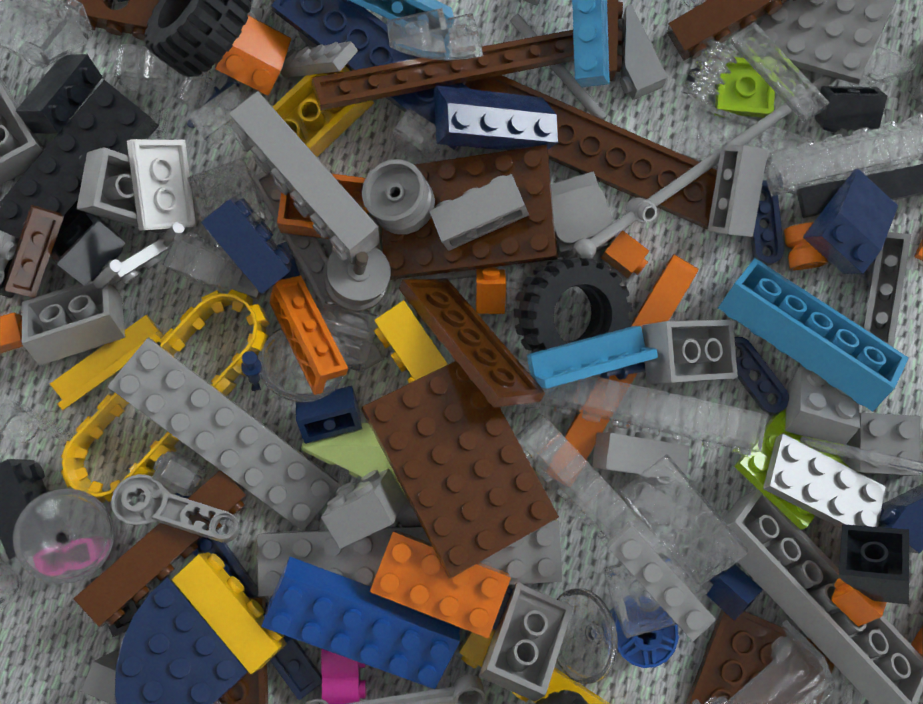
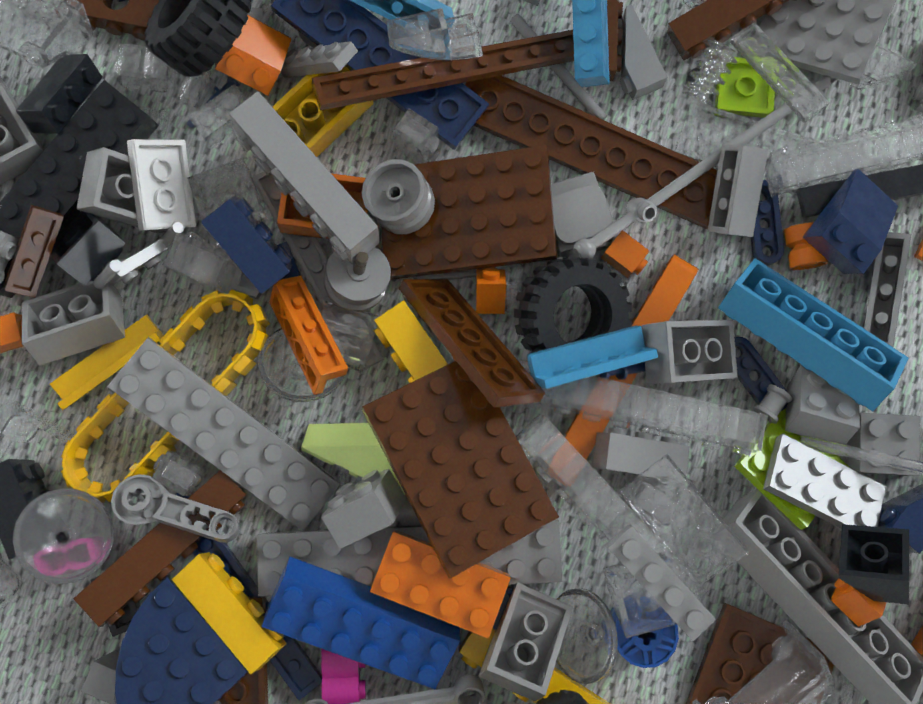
dark blue piece [241,351,262,391] -> none
dark blue brick [295,385,362,444] -> none
light grey brick [430,174,529,251] -> none
dark blue slope [434,86,558,151] -> none
dark blue brick [706,564,763,621] -> none
black brick [815,86,888,132] -> none
none -> light grey bush [753,384,792,424]

